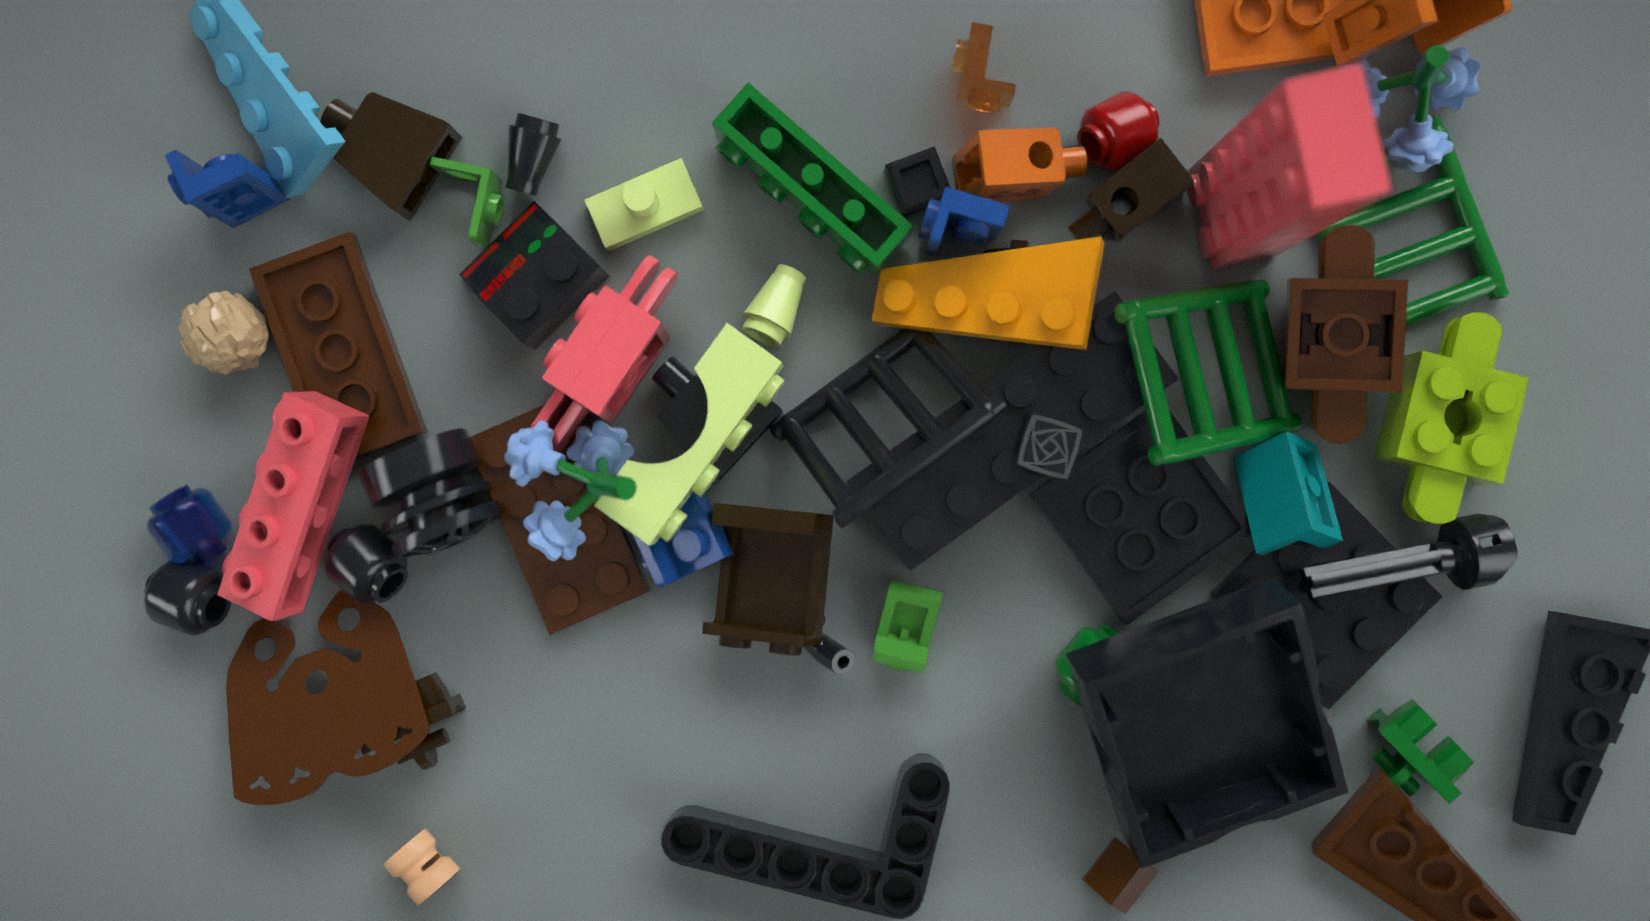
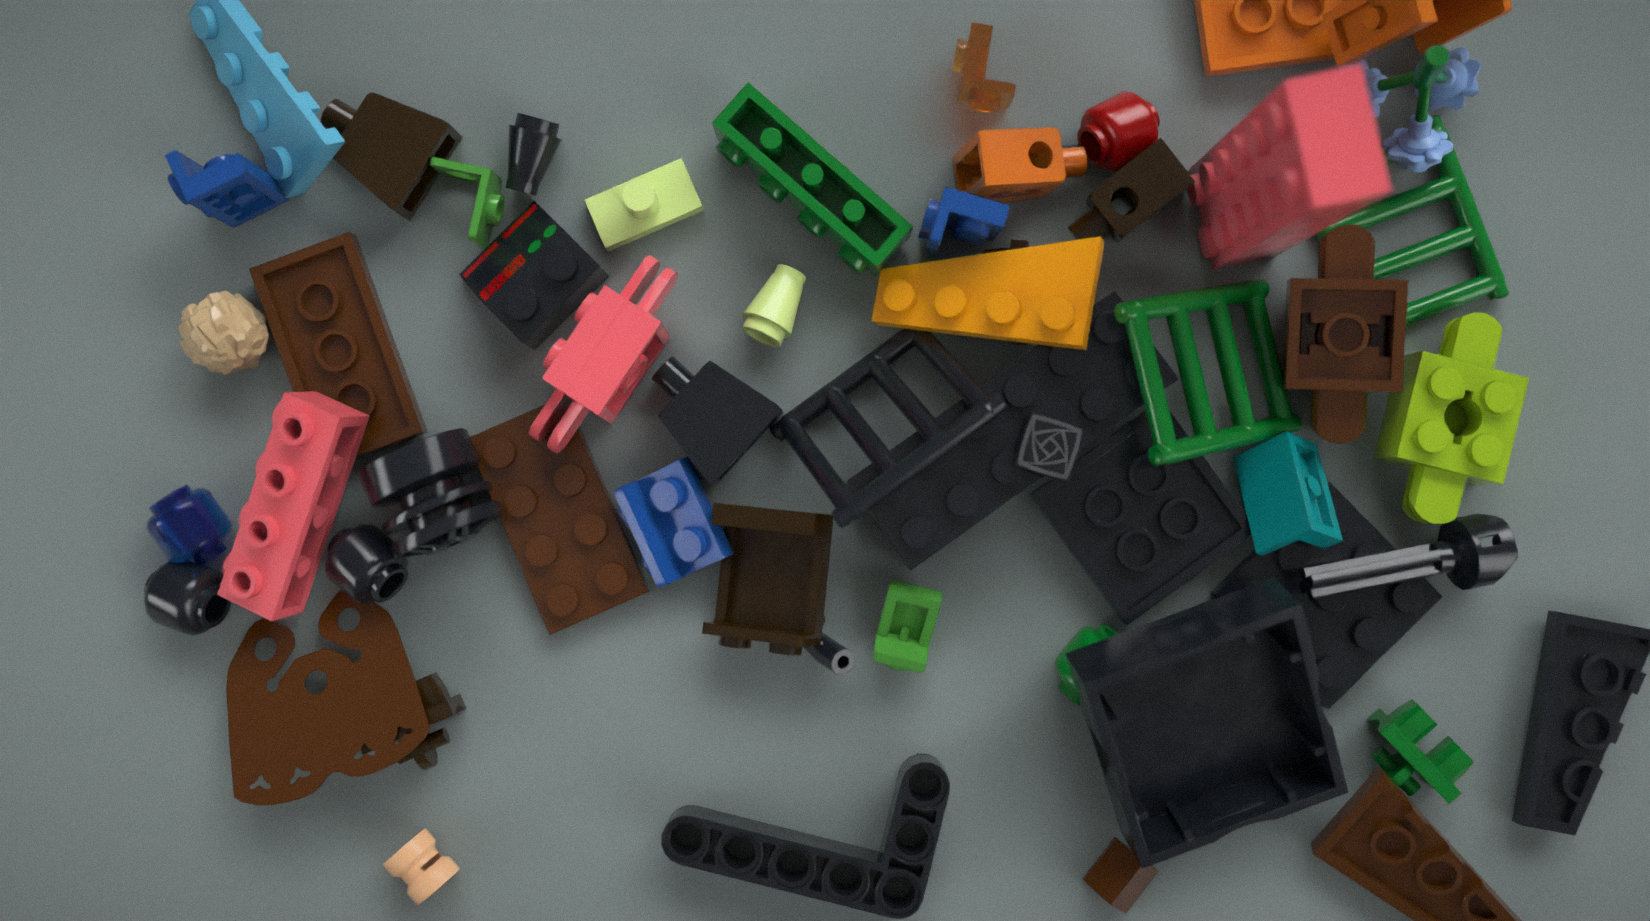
light blue plant [504,419,637,561] -> none
yellowish green arch [594,323,785,545] -> none
black tile [885,146,951,217] -> none

